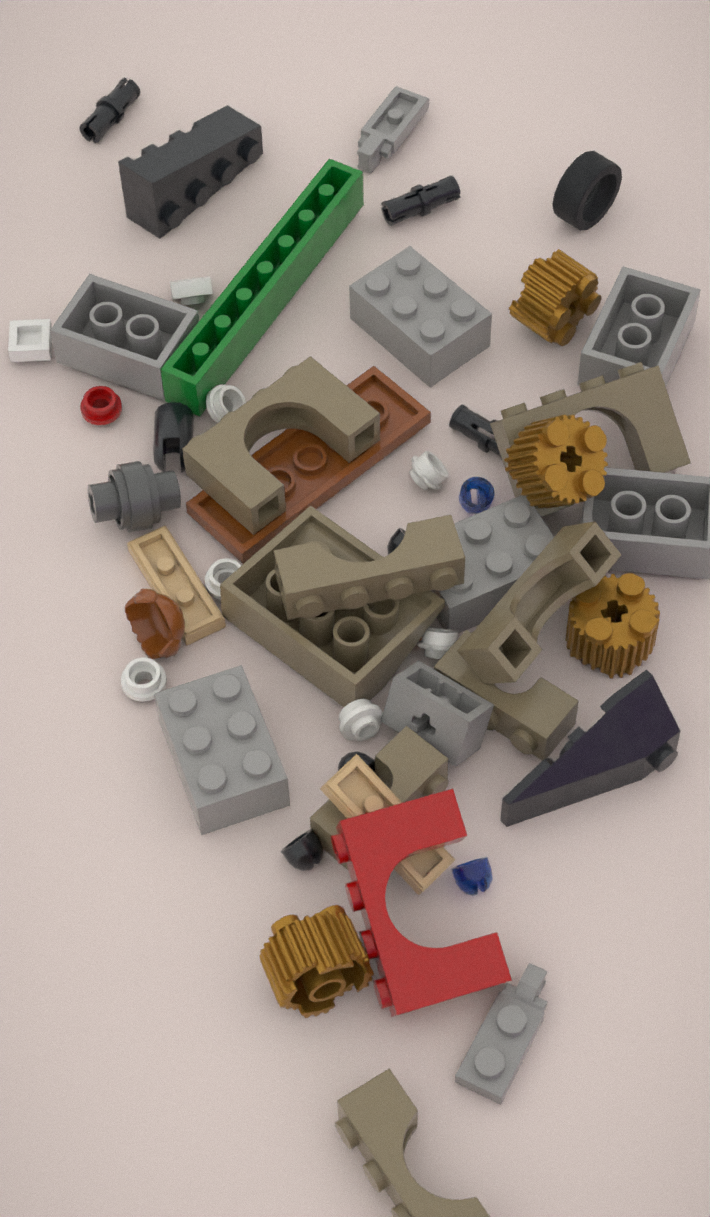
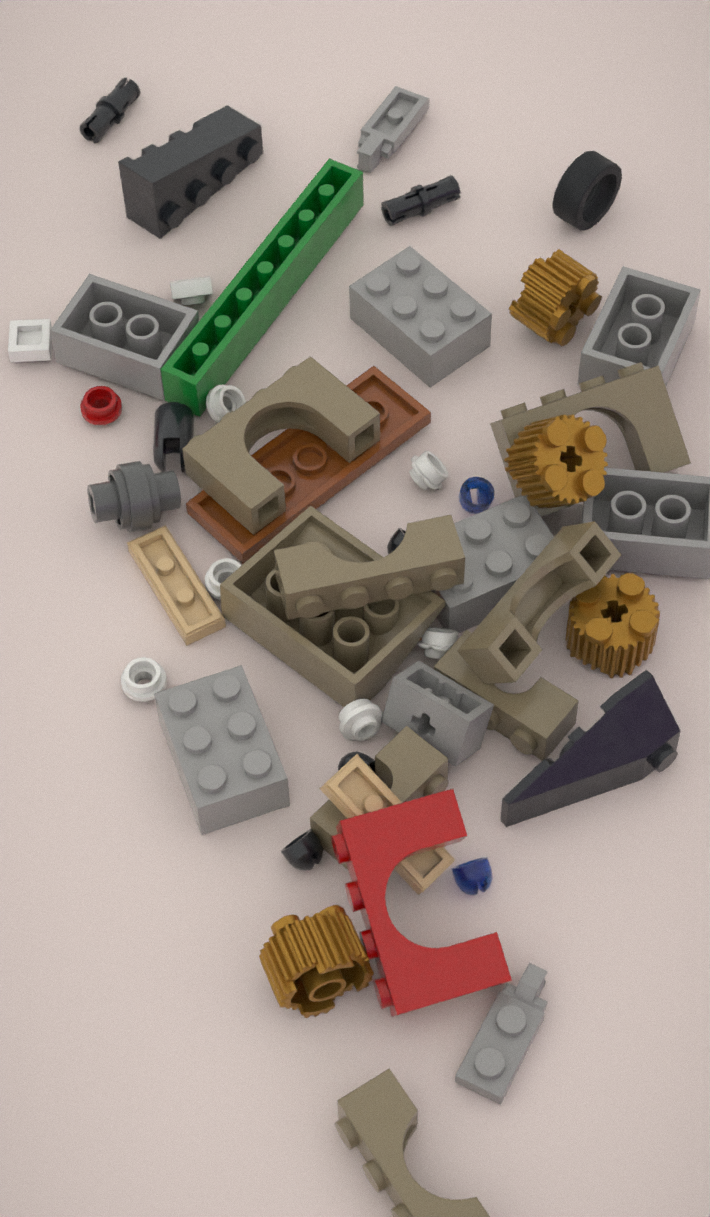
dark orange hair [124,589,185,659] -> none
black pin [449,404,501,456] -> none

